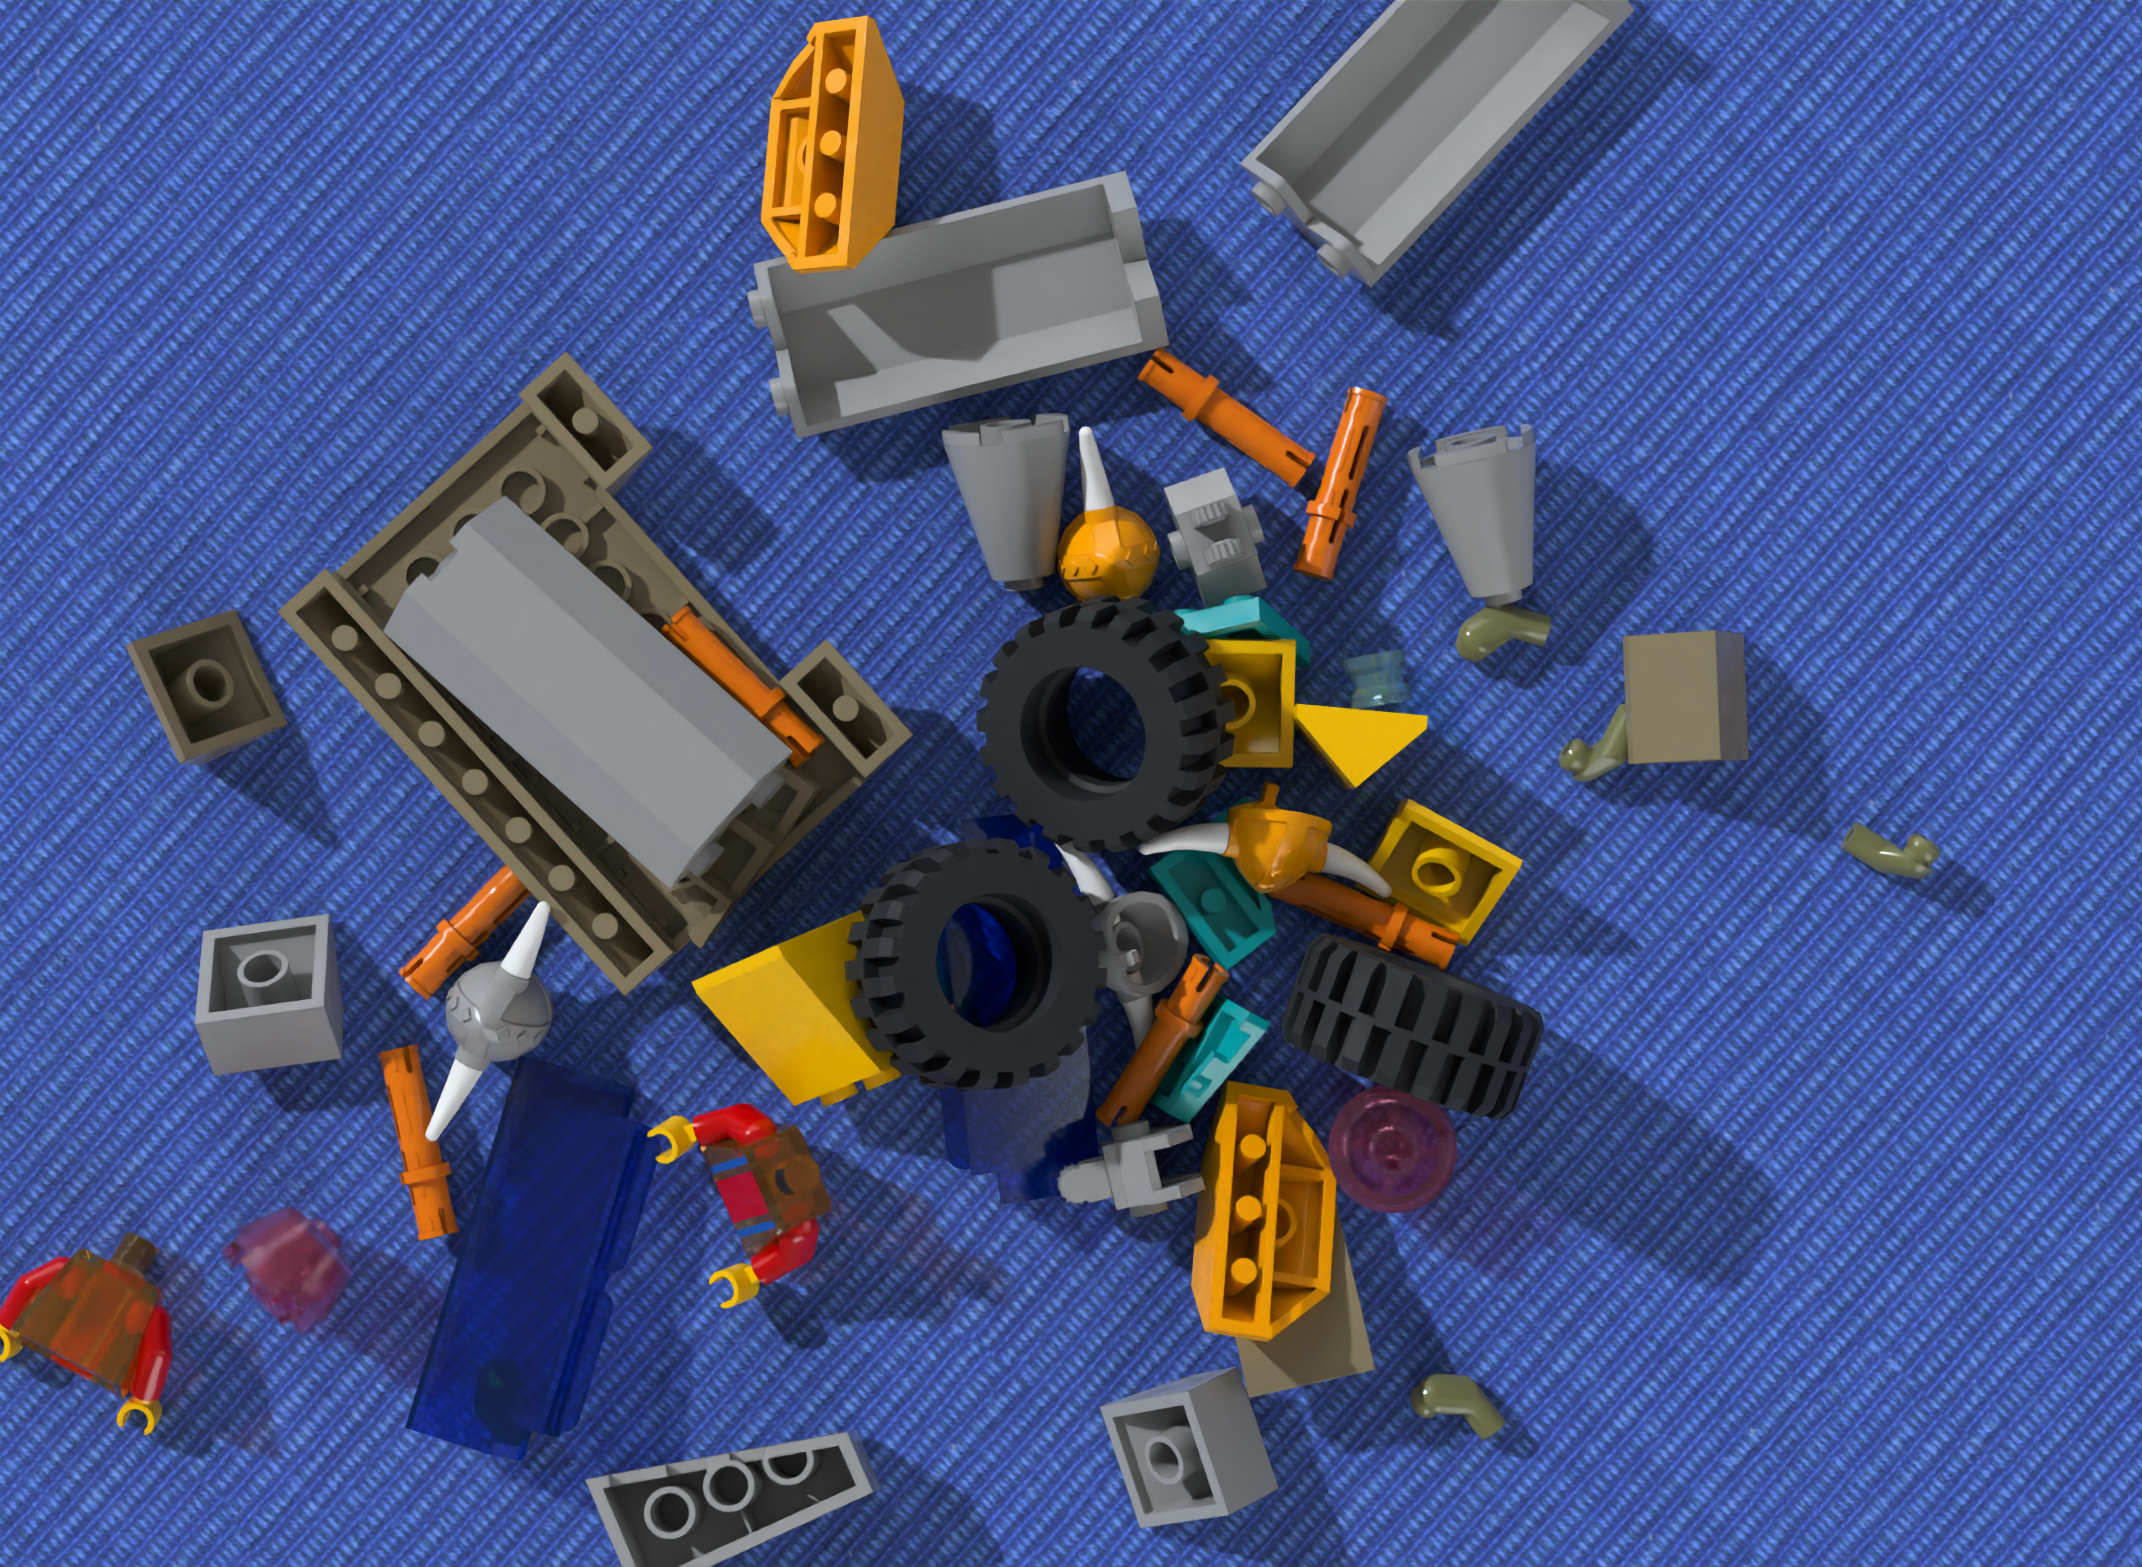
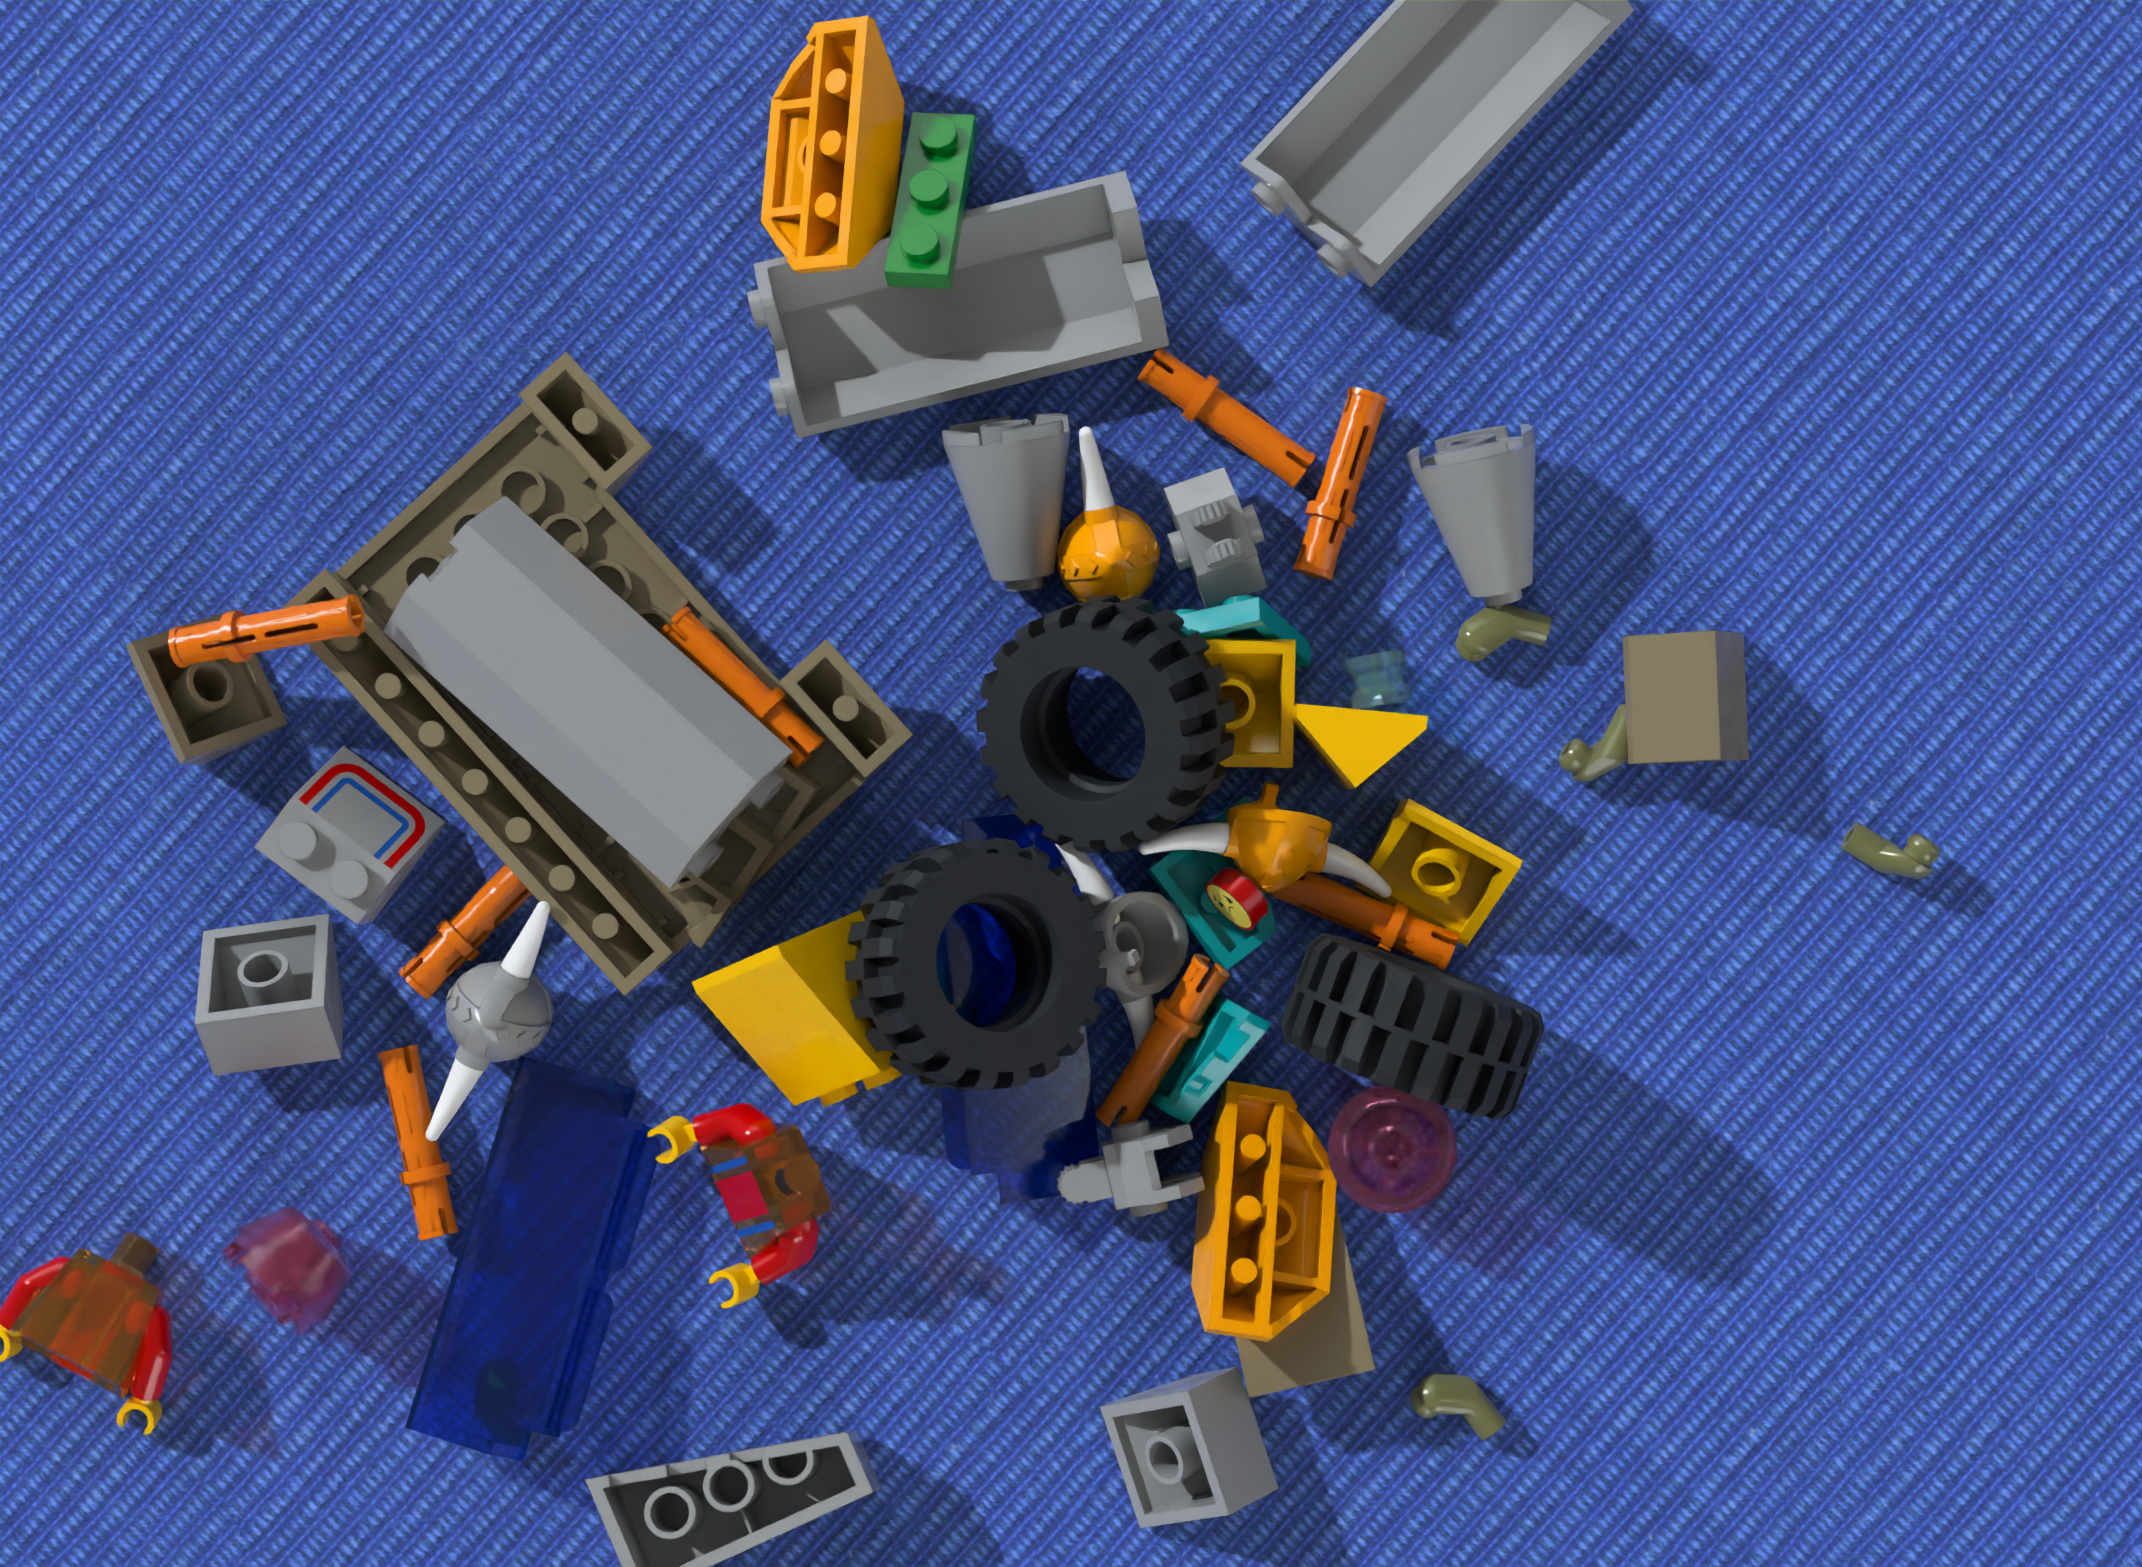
none -> orange pin [168,594,365,668]
none -> light grey slope [254,746,447,925]
none -> green plate [884,112,978,289]
none -> red tile [1205,868,1268,930]

